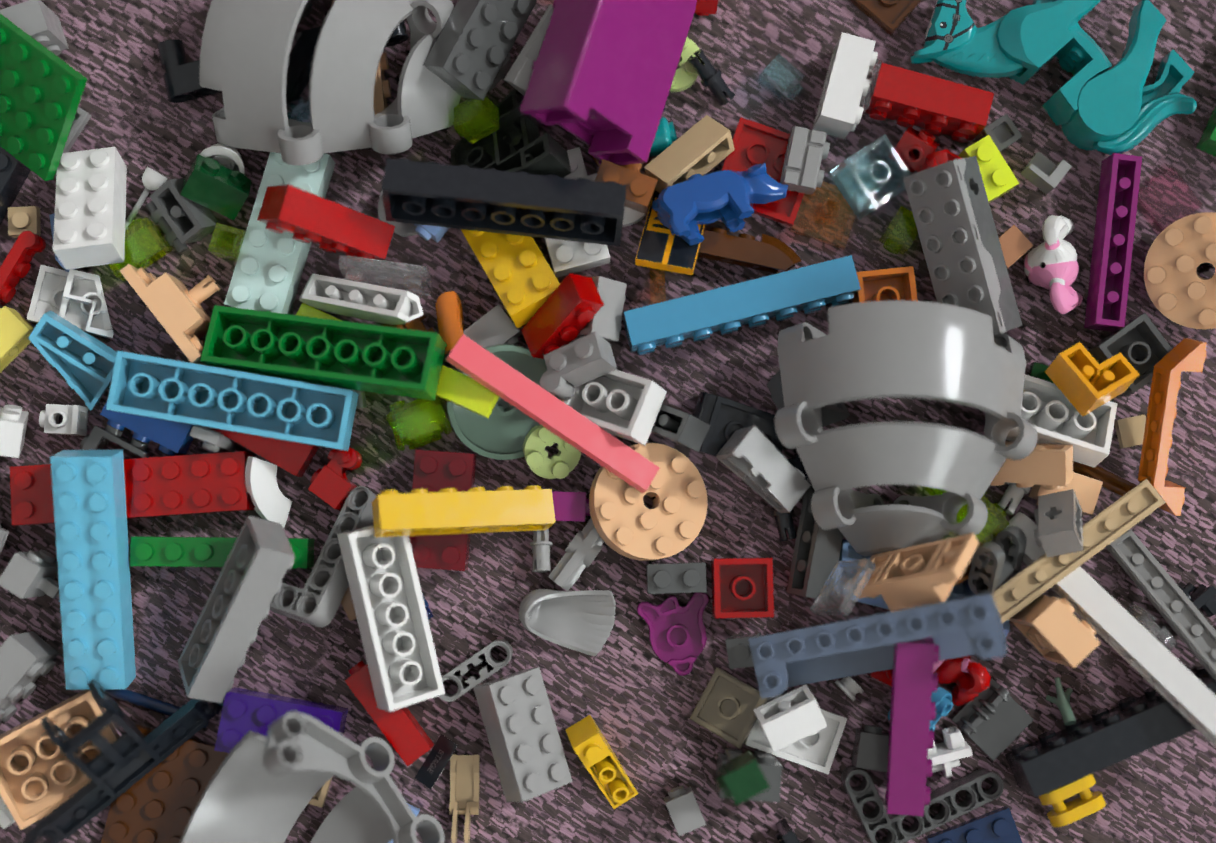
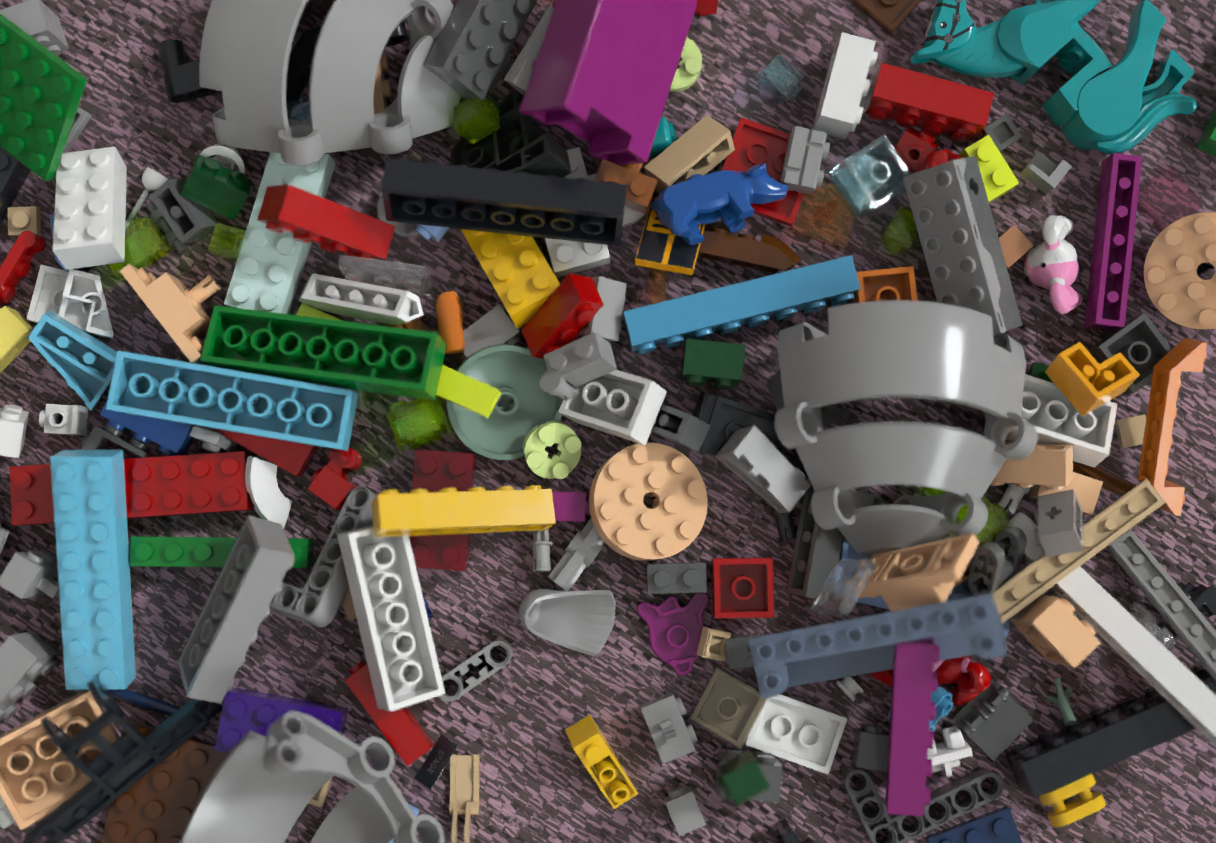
coral tile [446,334,660,493] -> none
light grey brick [473,667,573,802] -> none
black pin [687,49,735,106] -> none
white brick [753,685,827,752] -> none
none -> light grey brick [640,692,698,764]
none -> dark green brick [680,339,746,390]
none -> tan tile [696,627,731,661]

